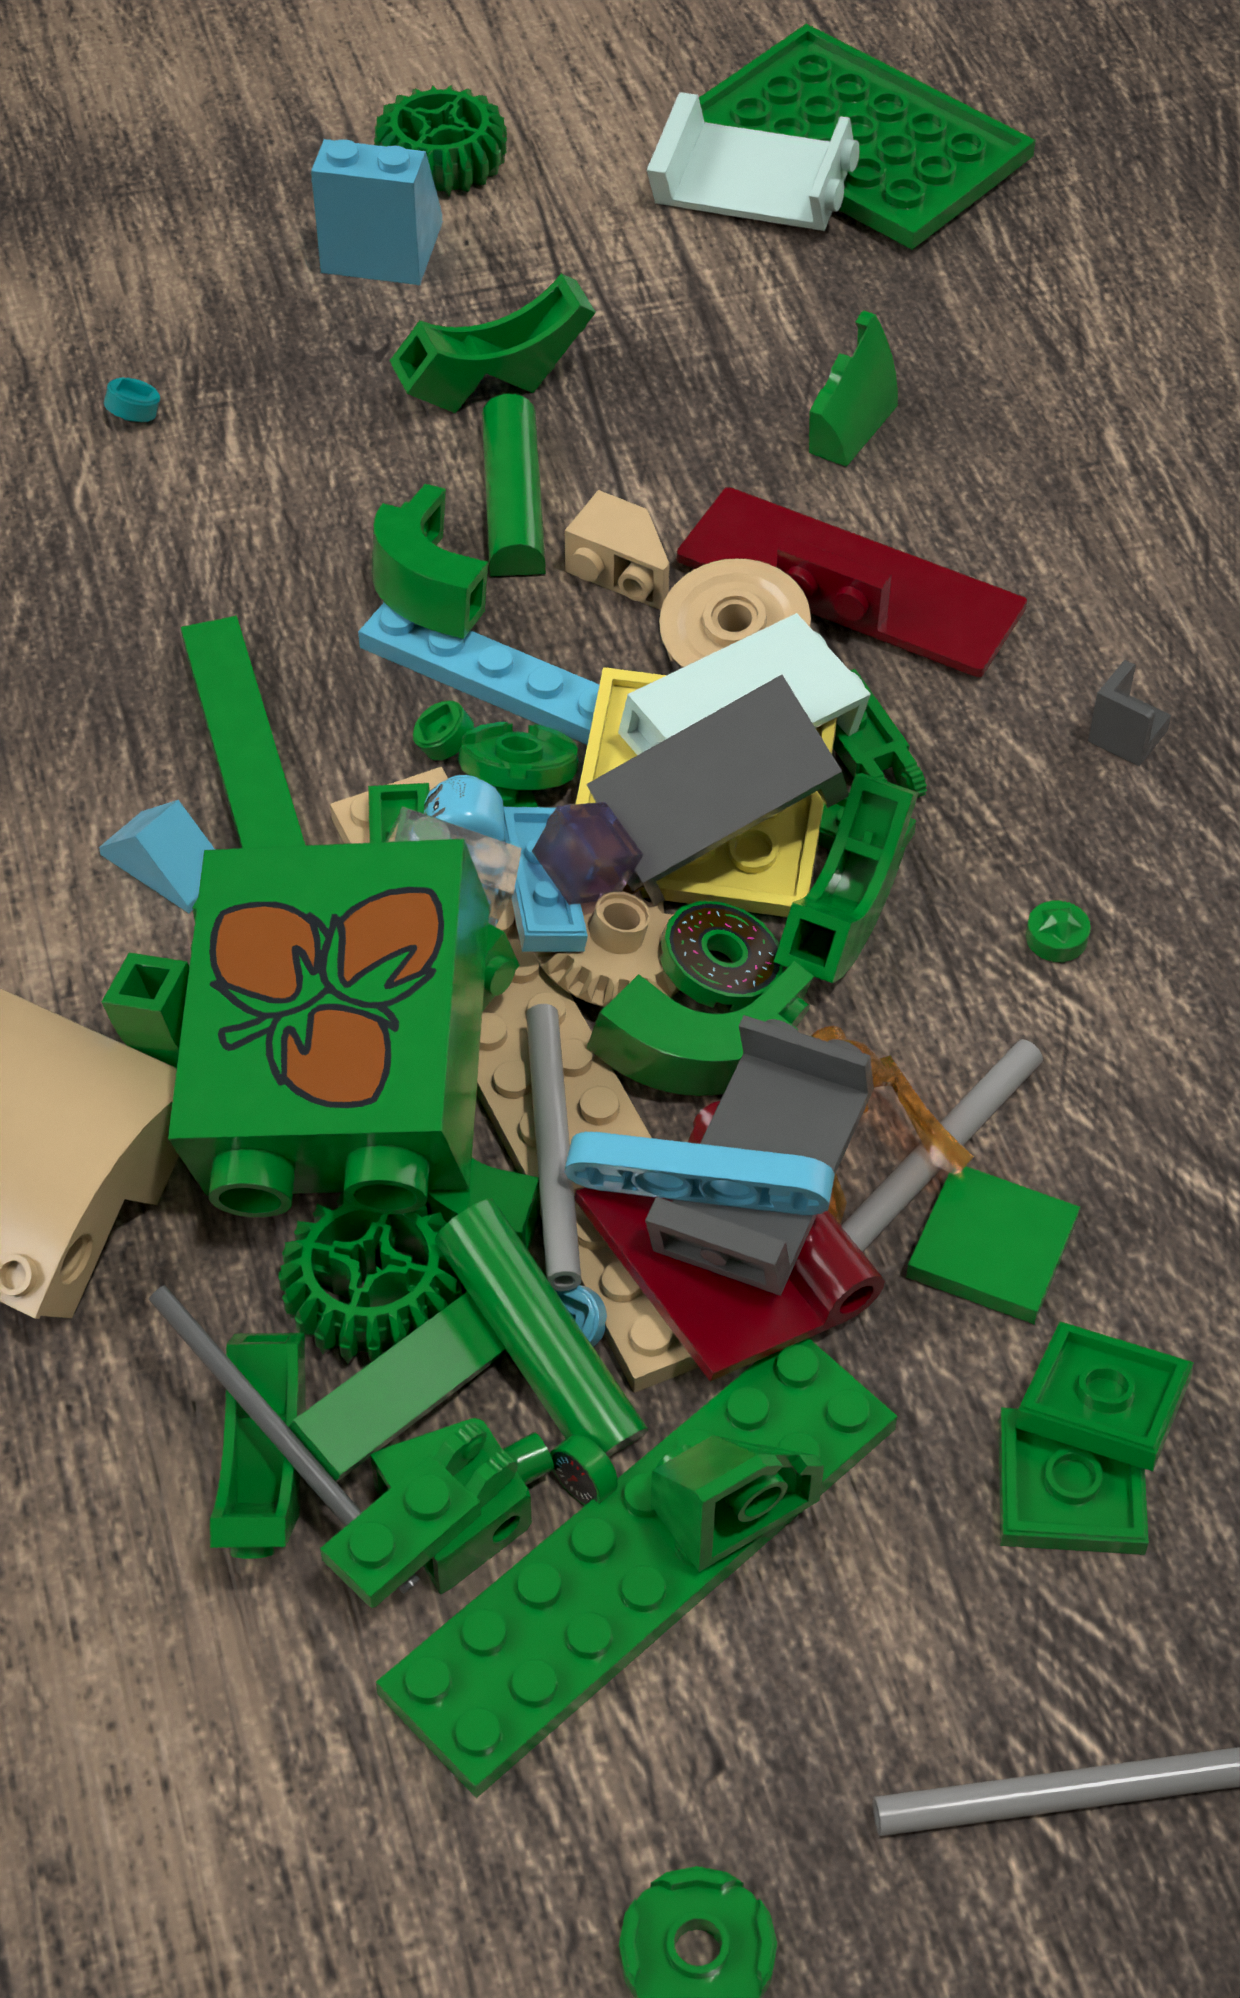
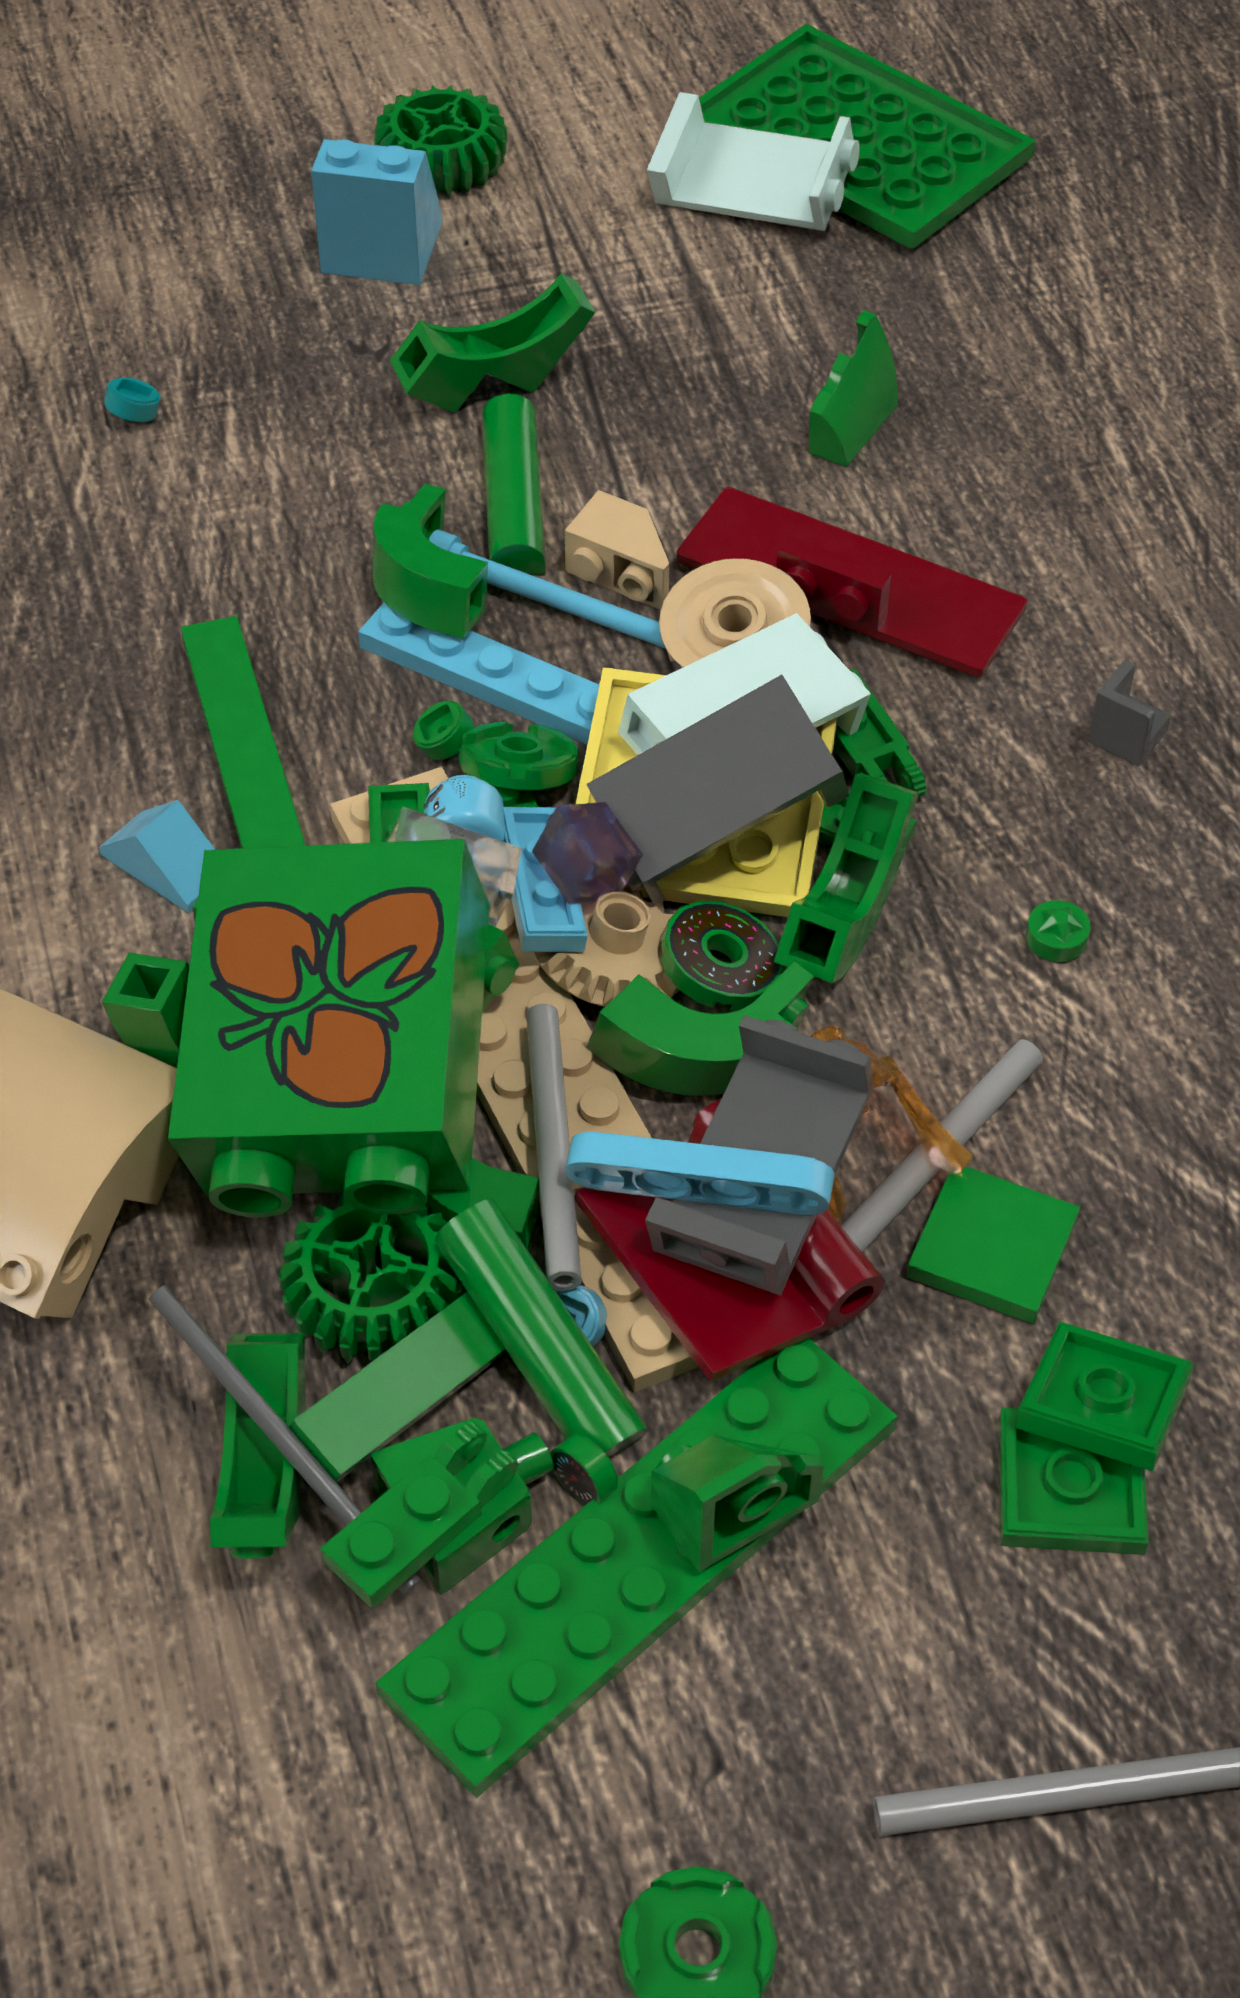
none -> medium azure piece [429,529,666,648]

